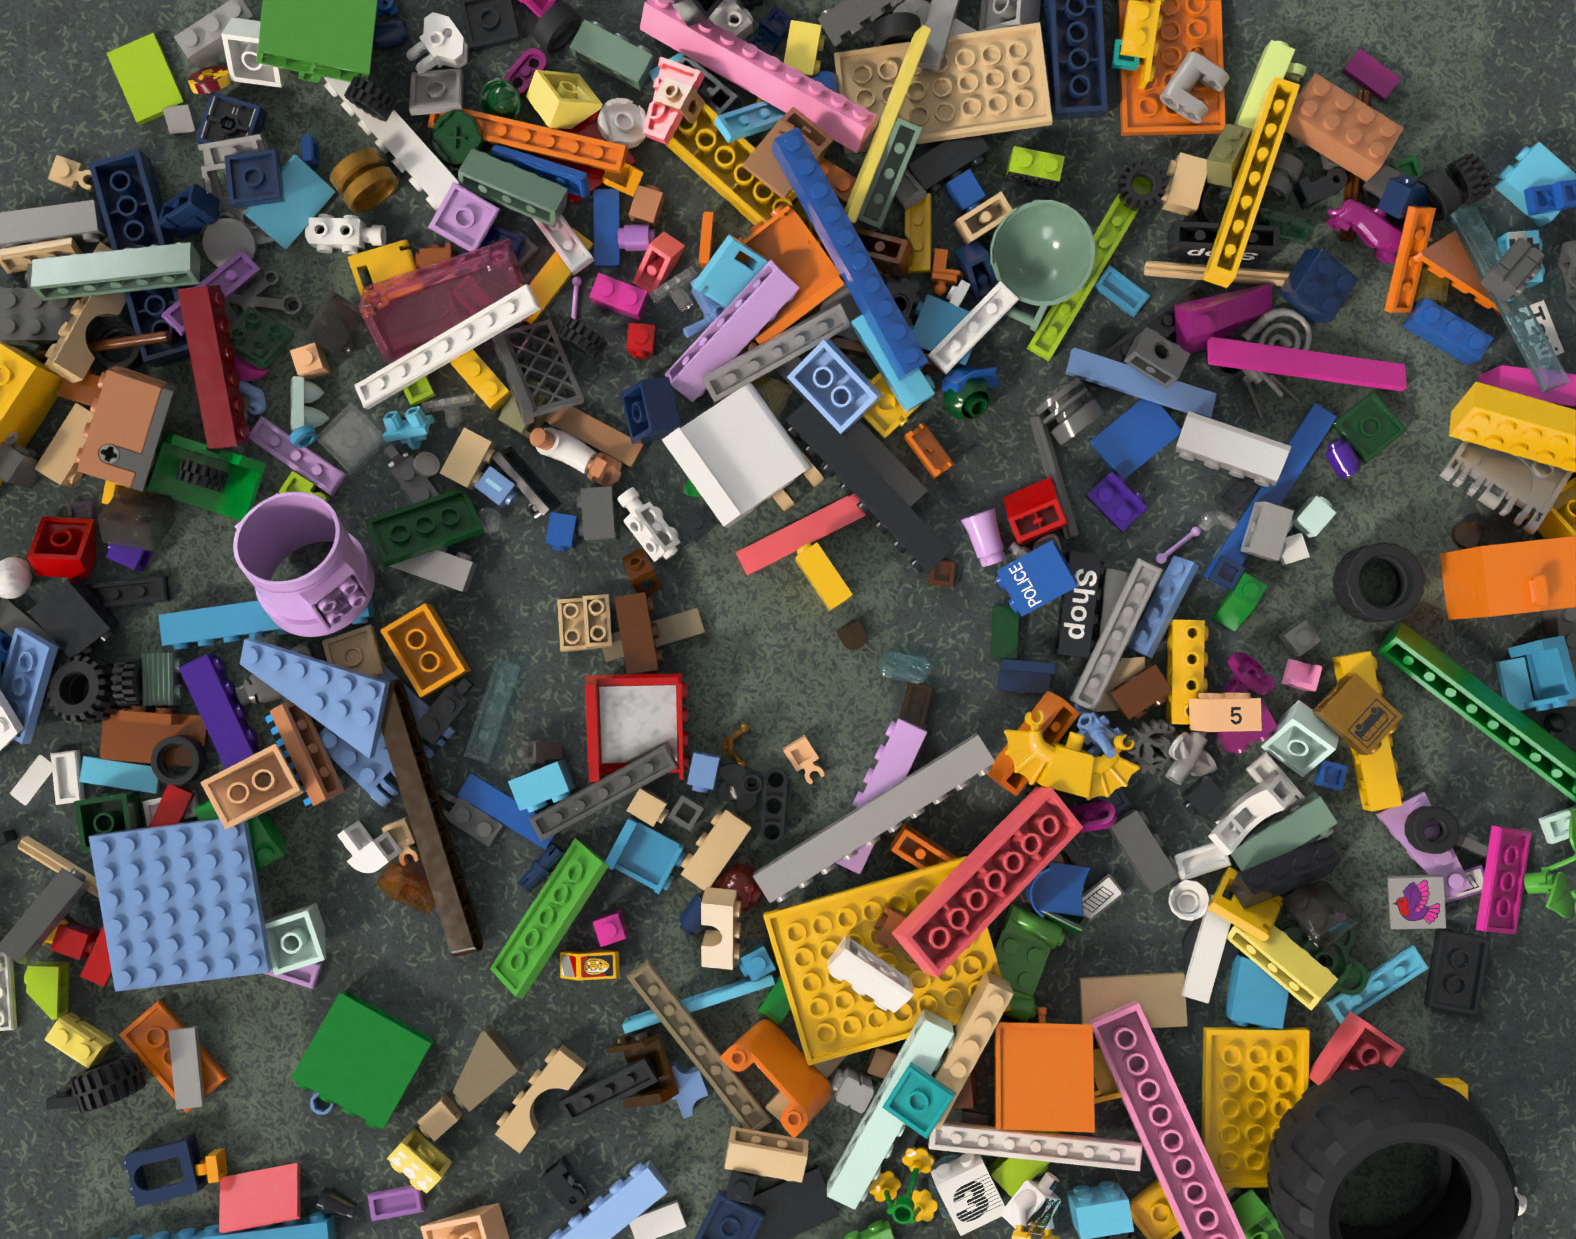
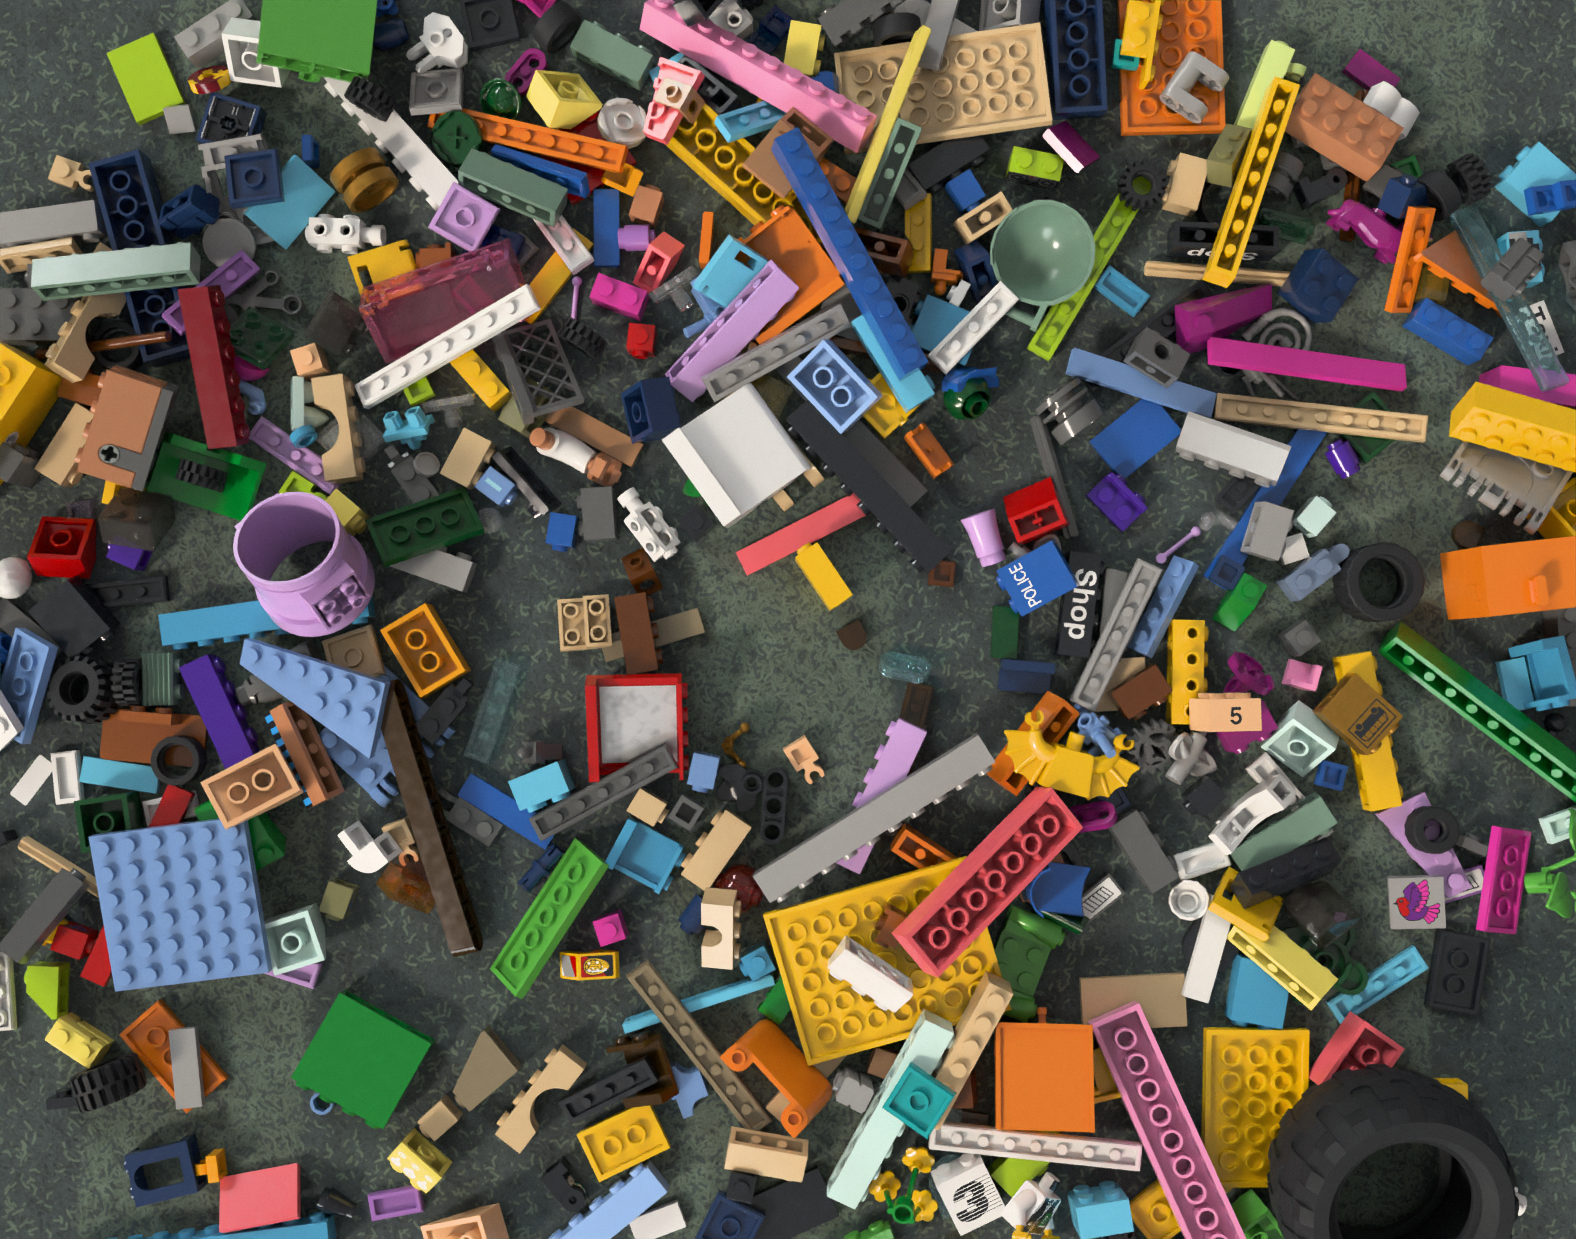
none -> tan arch [311,374,366,484]
none -> olive brick [318,878,360,921]
none -> light yellow brick [325,489,370,537]
none -> yellow plate [577,1105,671,1182]
none -> magenta tile [1042,120,1100,173]
none -> tan tile [1213,393,1428,443]
none -> sand blue brick [1275,544,1350,602]
none -> white brick [1363,81,1419,142]

